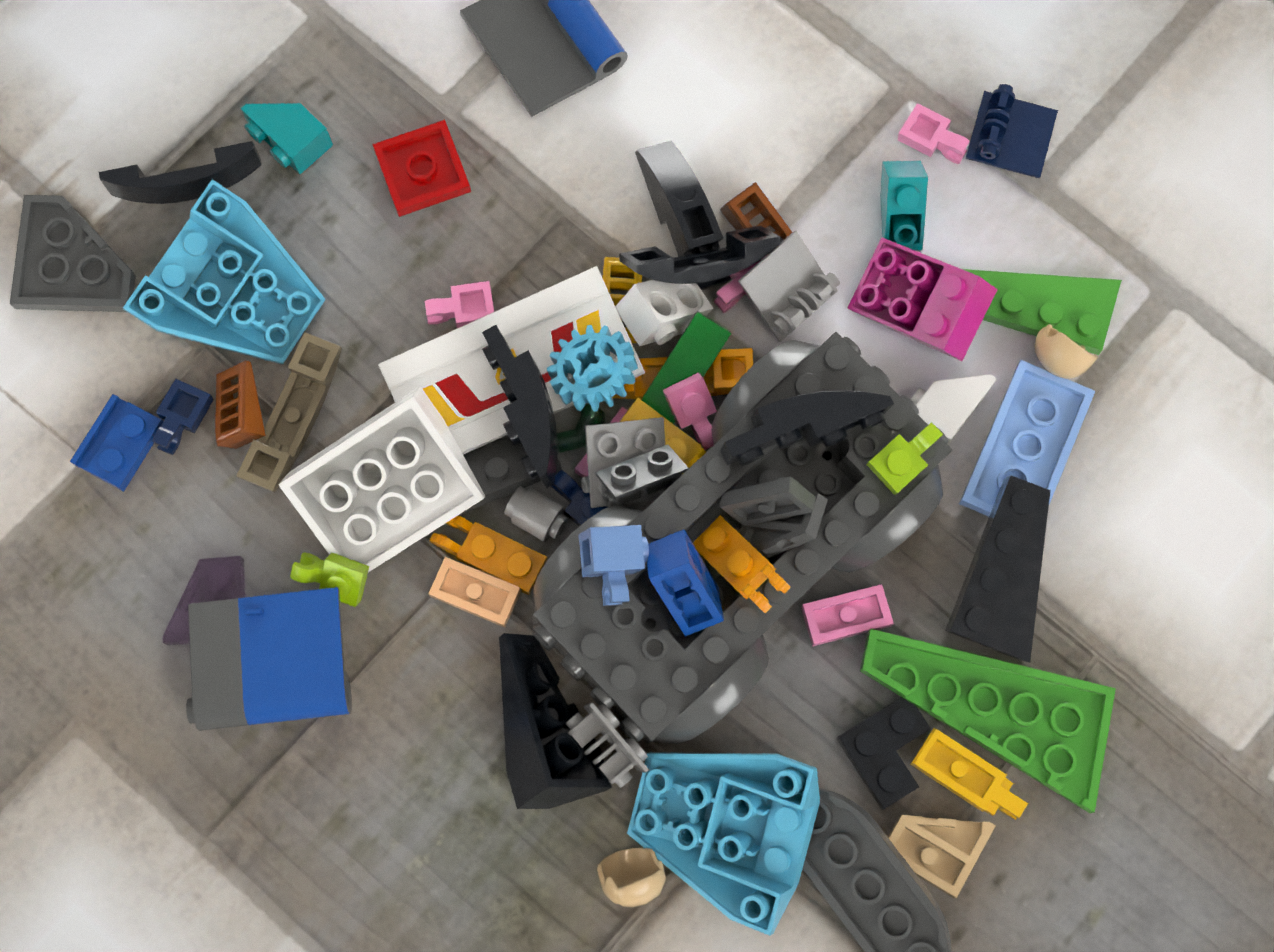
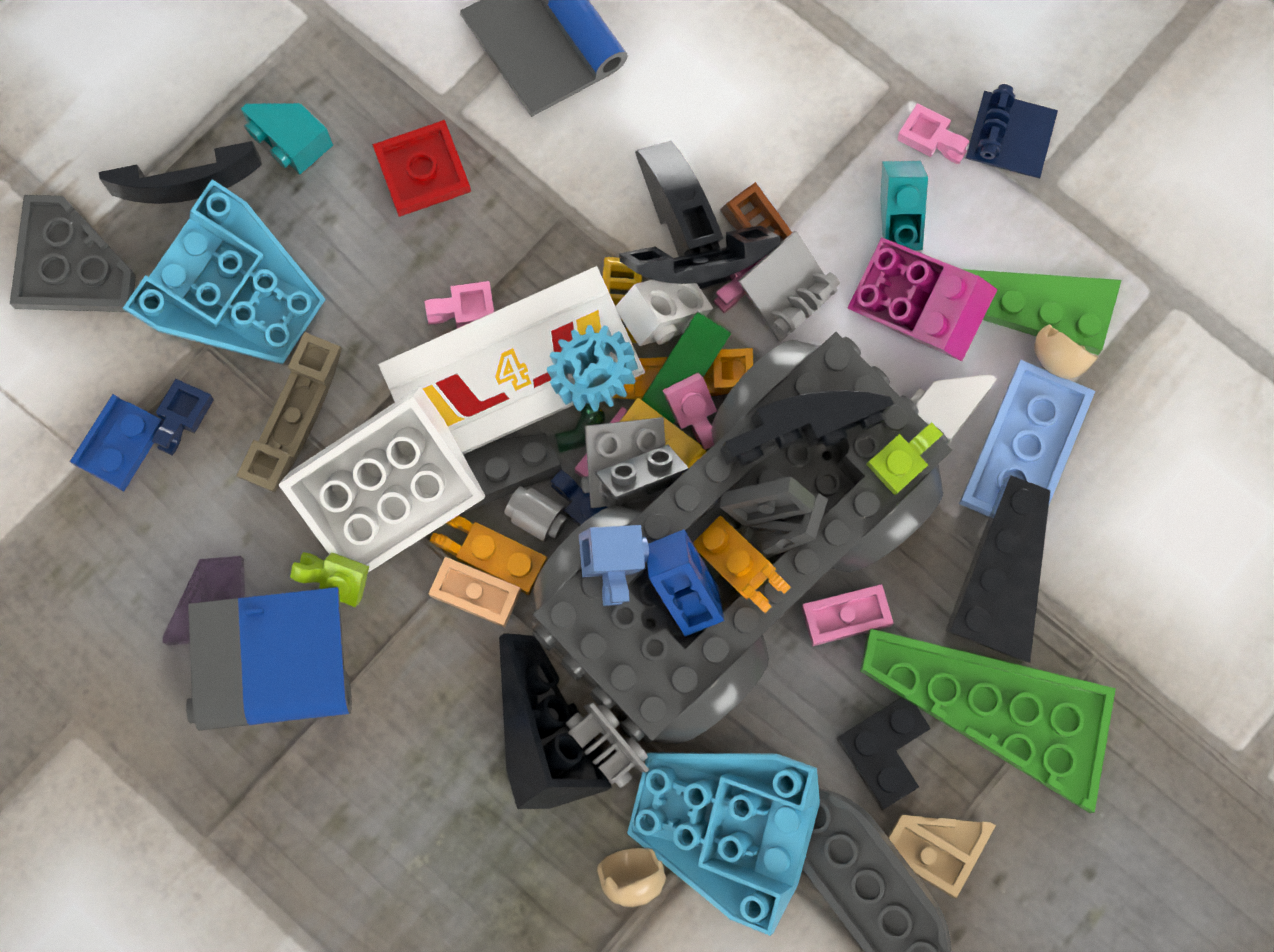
dark orange slope [215,360,266,449] -> none
black slope [482,325,558,488] -> none
yellow hinge [910,728,1028,820] -> none

